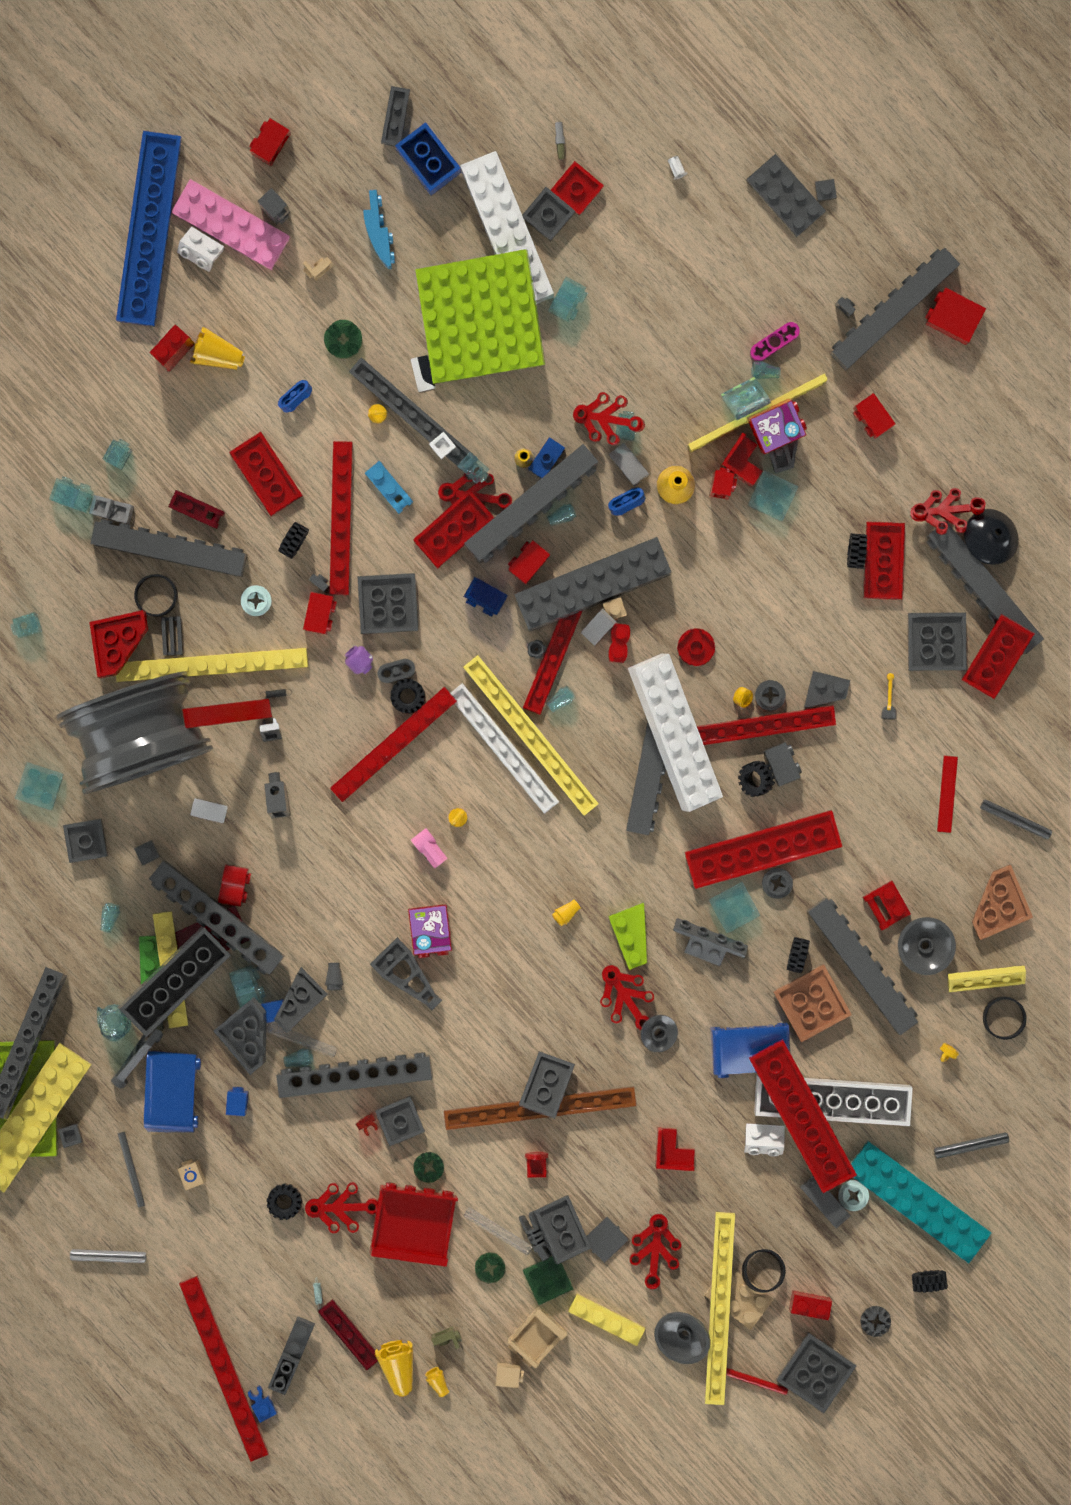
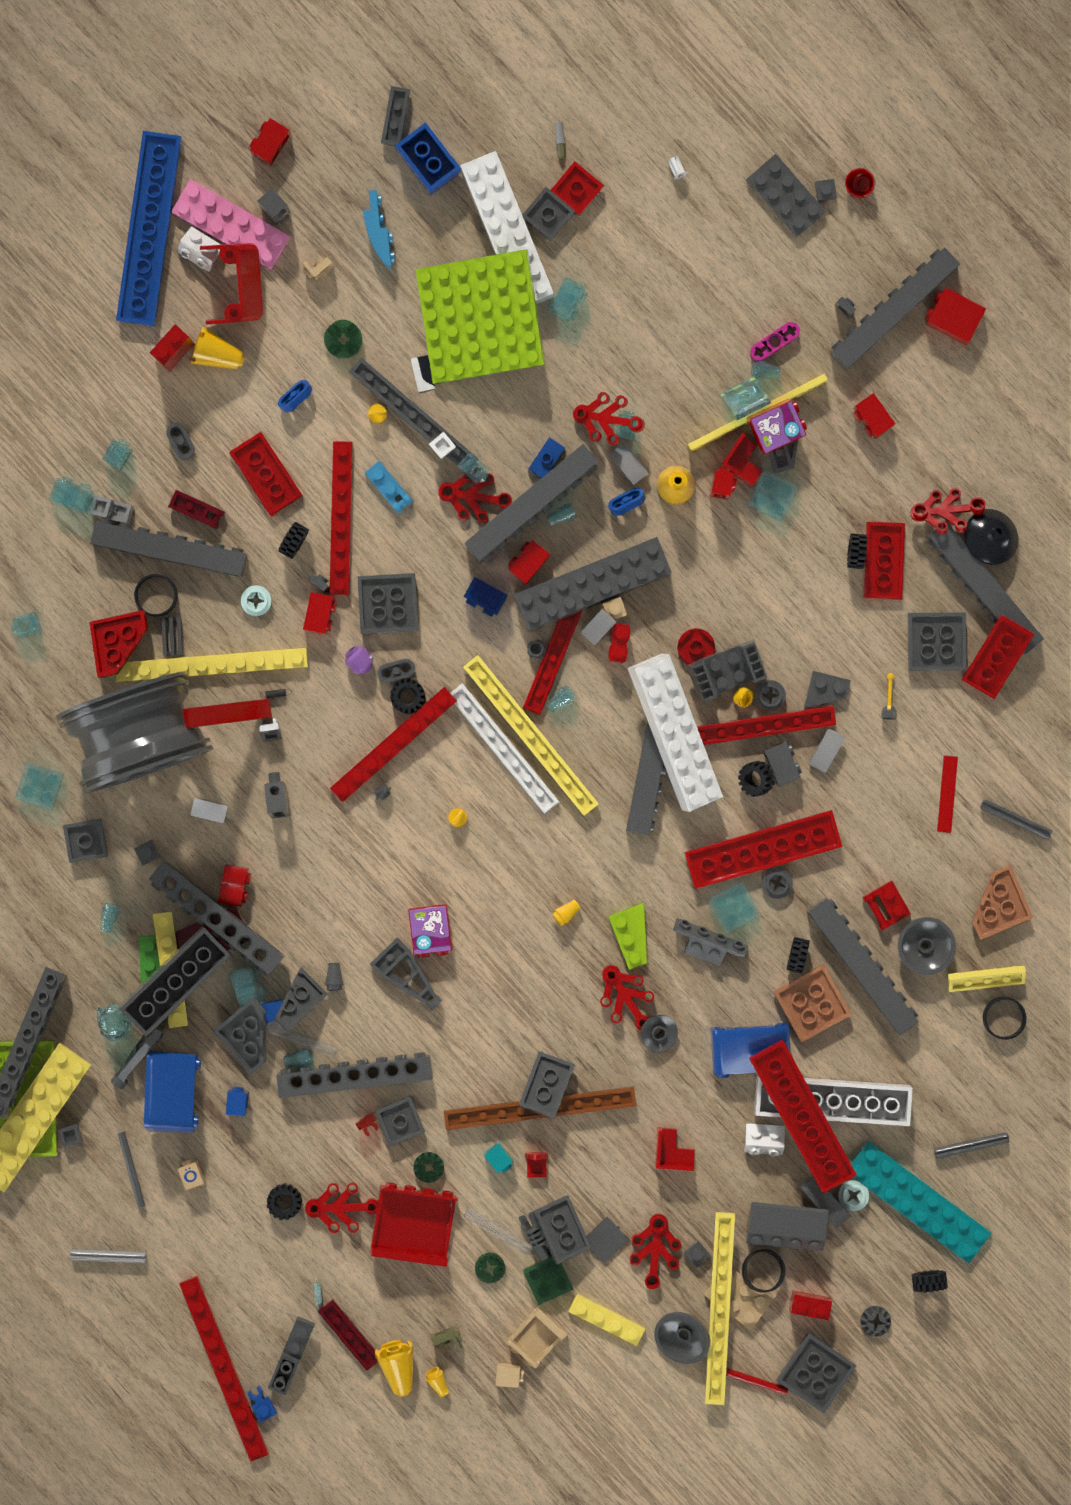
bright pink piece [411,828,448,868] -> none
red tile [413,489,495,569] -> none
yellow cone [514,449,533,468] -> none
yellow tile [940,1043,959,1062] -> none
none -> dark grey plate [166,423,195,460]
none -> red windscreen [200,243,263,325]
none -> dark grey plate [373,784,391,800]
none -> teal brick [484,1142,513,1173]
none -> dark grey plate [684,1240,711,1268]
none -> dark grey plate [686,639,767,702]
none -> dark grey slope [746,1202,829,1251]
none -> light grey slope [809,728,845,773]
none -> red hair [845,168,876,198]

